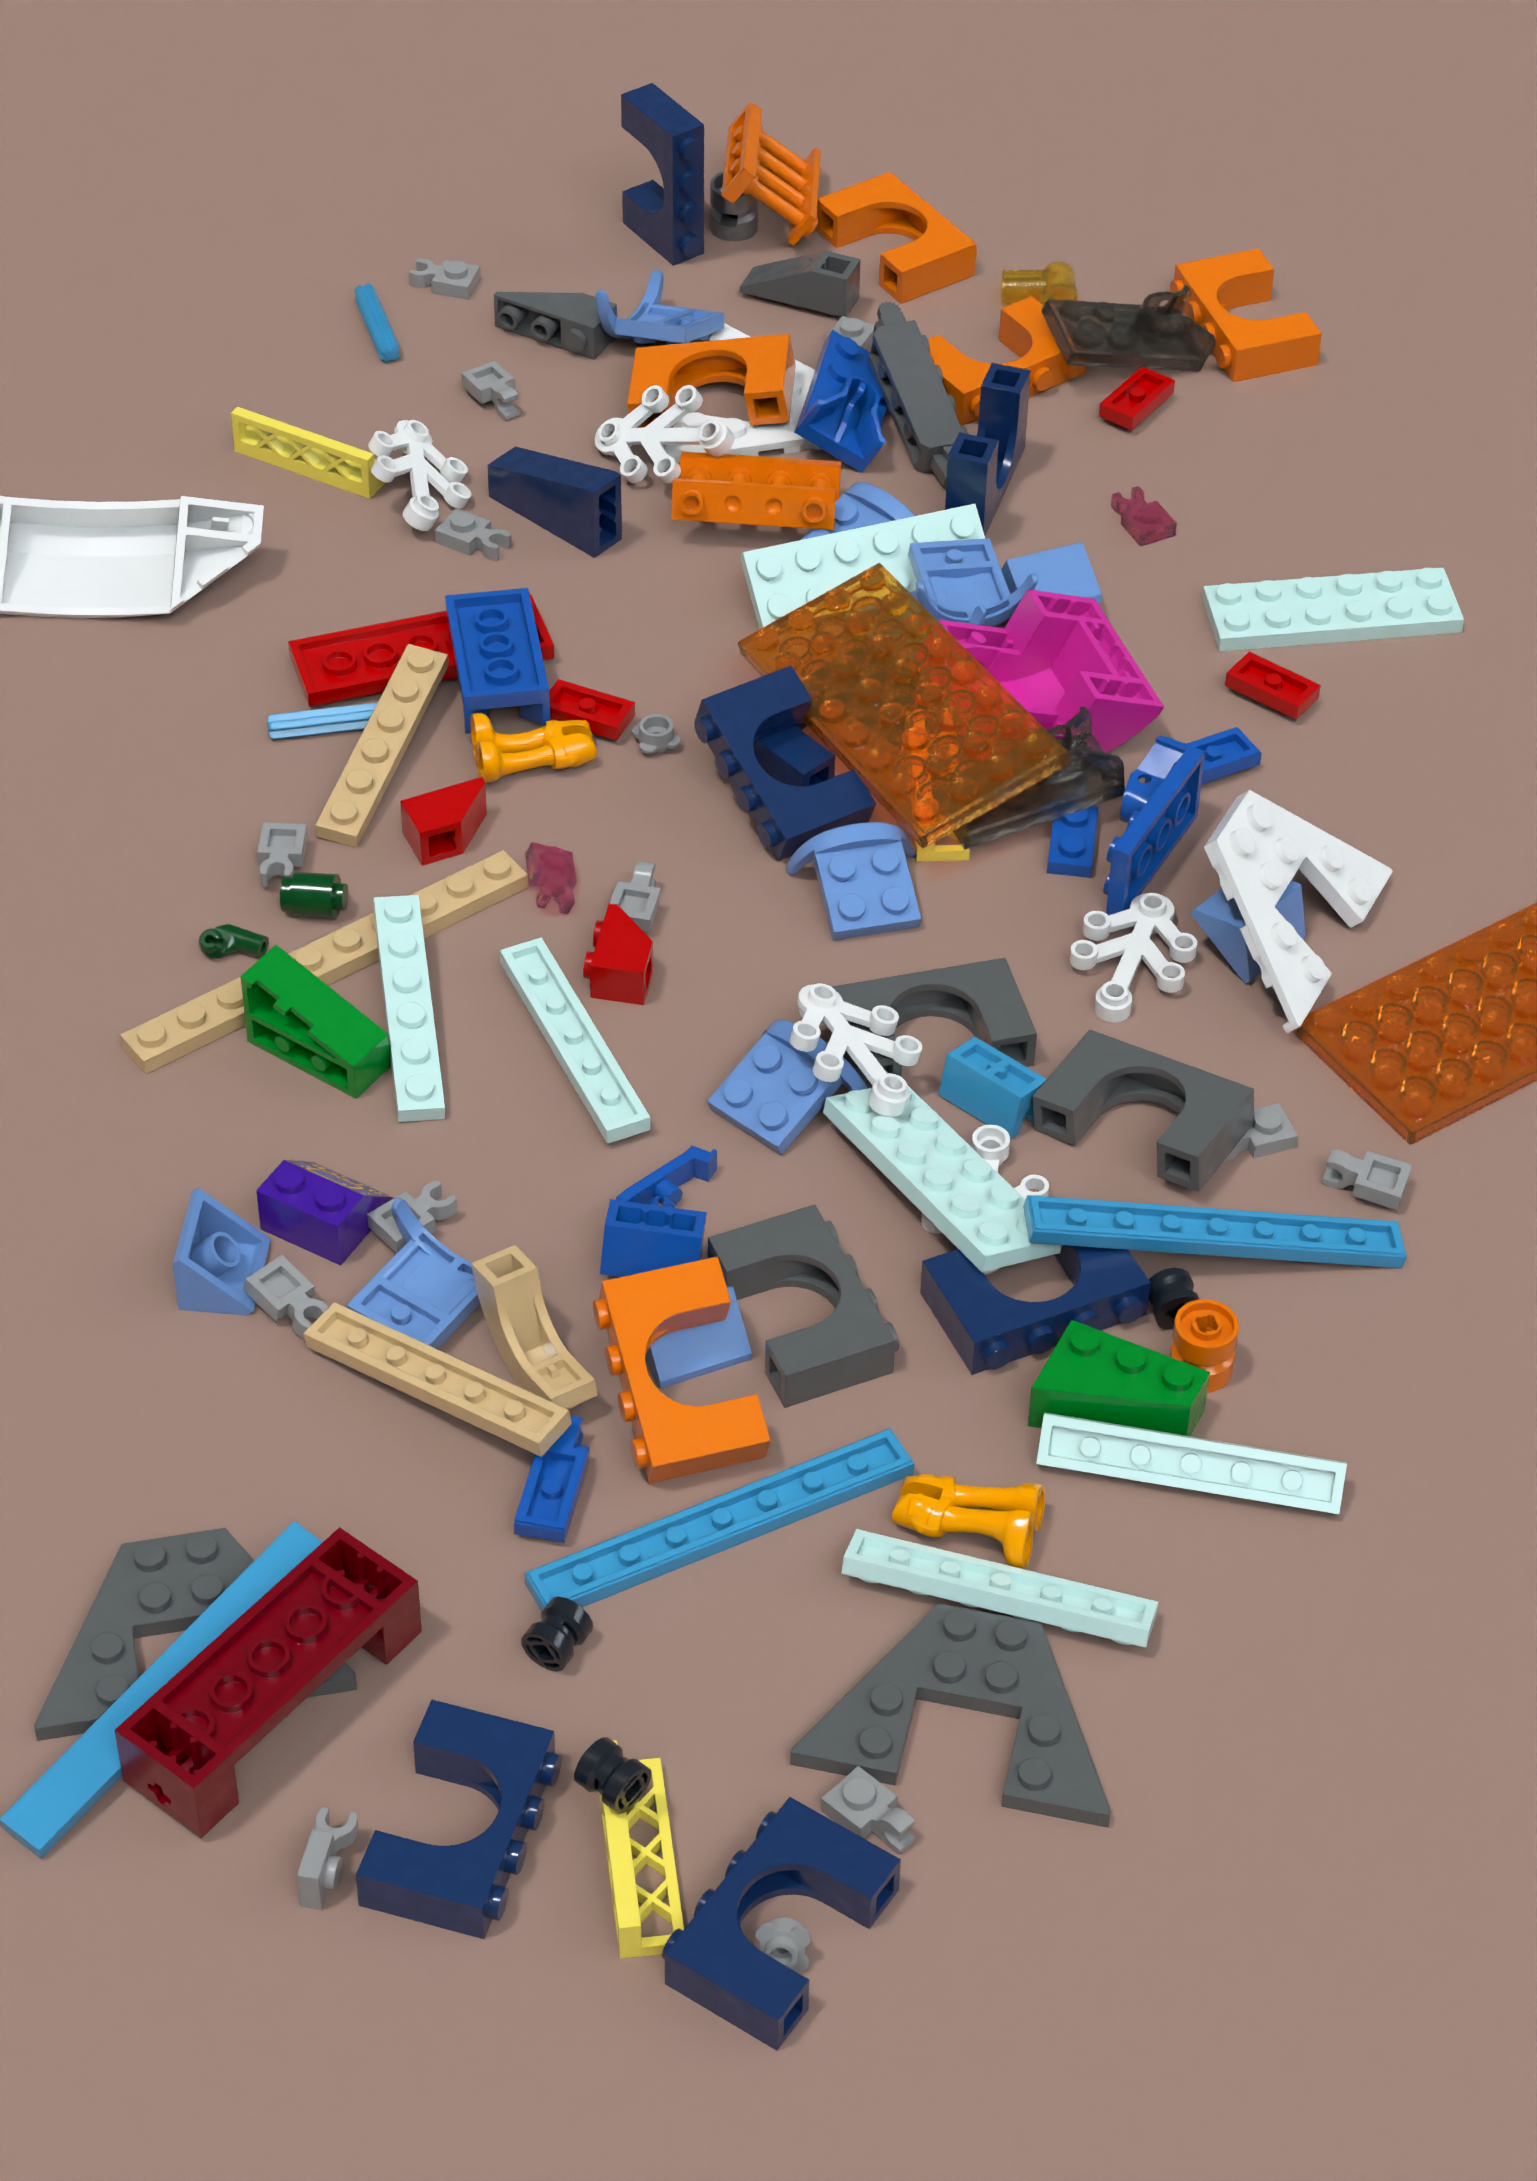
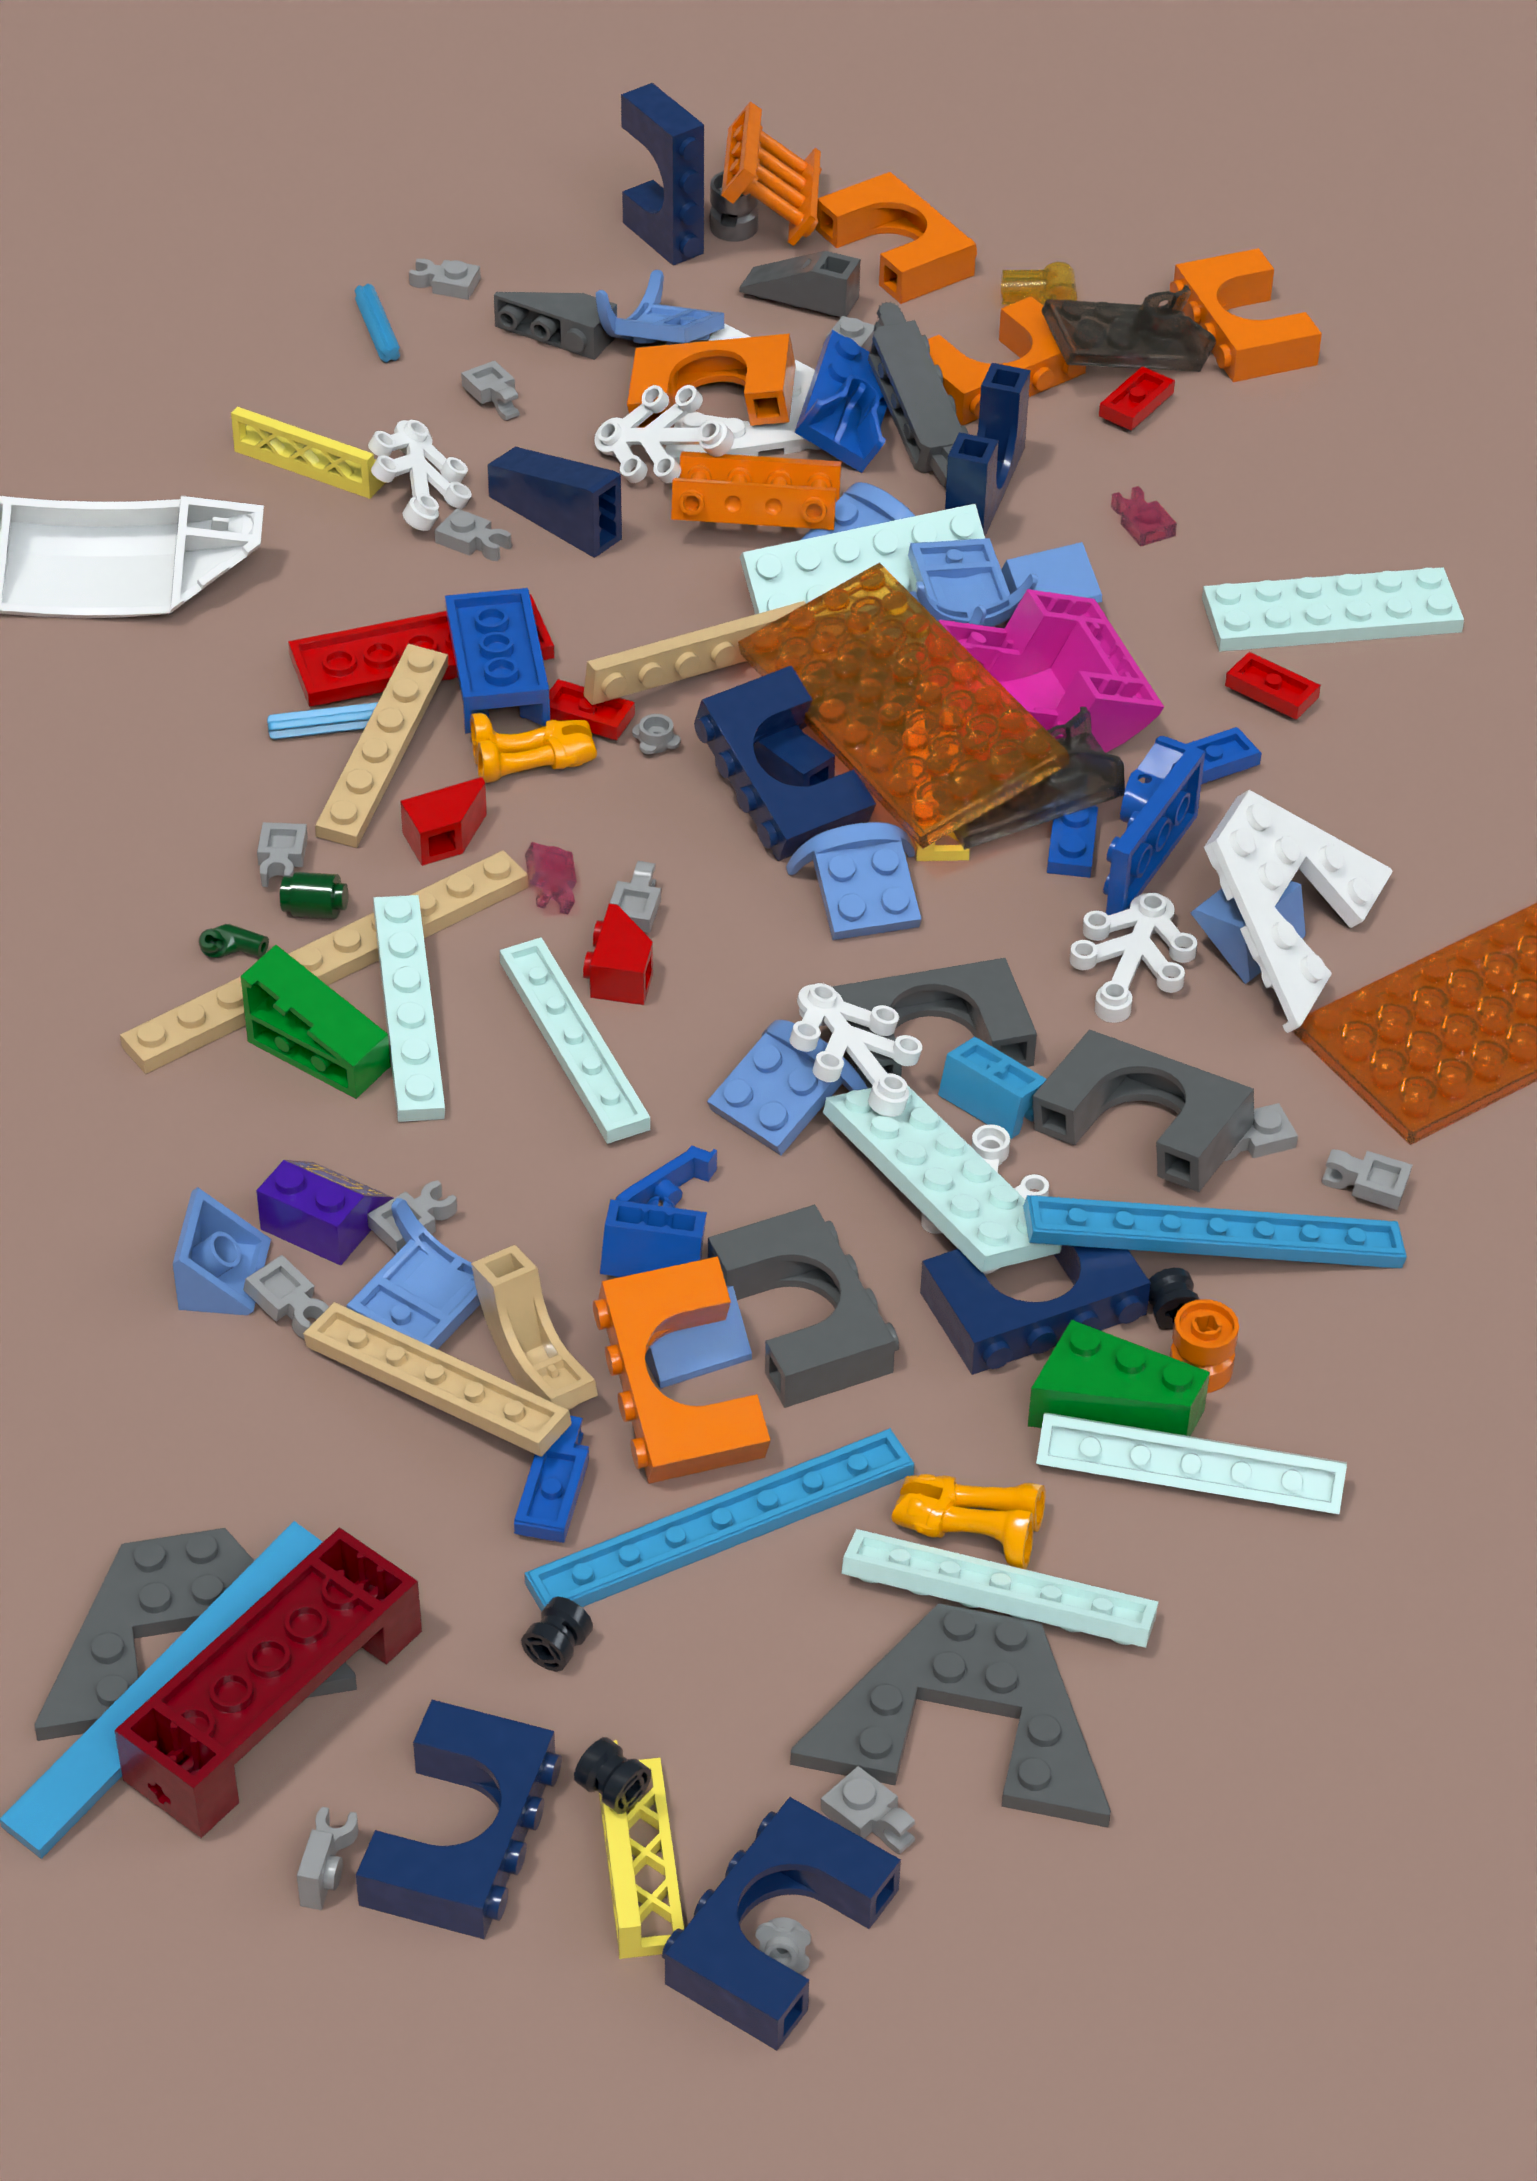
none -> tan plate [584,601,813,705]

